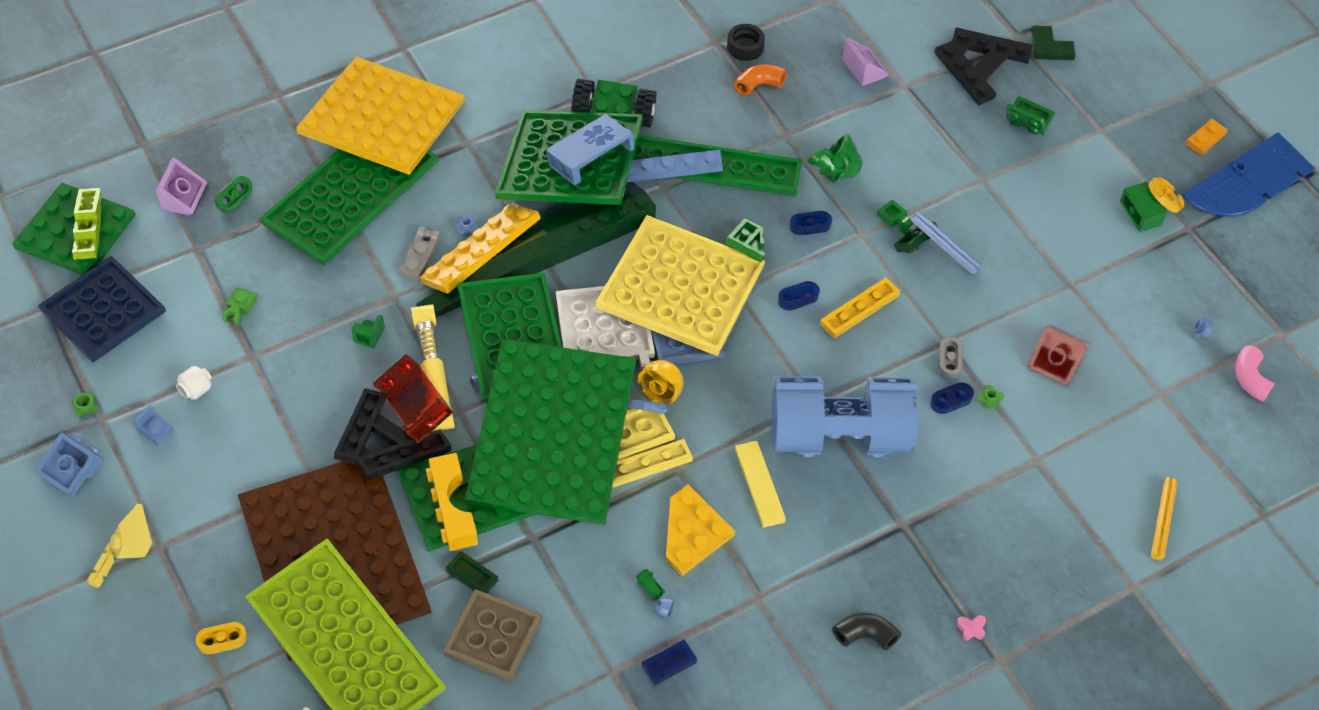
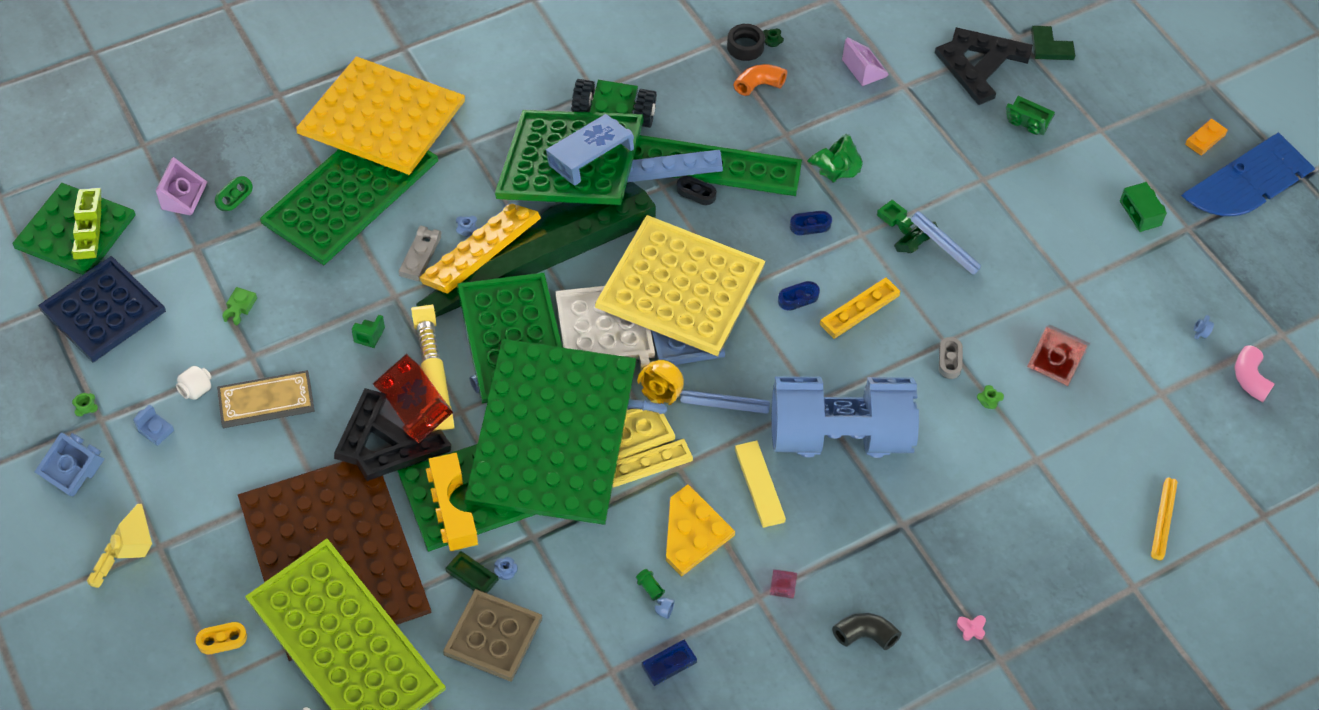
green wing [725,218,765,262] -> none
clear blue plate [930,382,974,414] -> none
yellow tile [1149,177,1184,213] -> none
none -> pearl gold tile [217,370,315,429]
none -> medium blue plate [494,557,518,580]
none -> black plate [677,176,717,205]
none -> medium blue axle [680,390,770,414]
none -> dark green plate [763,28,784,47]
none -> clear pink plate [770,569,797,599]

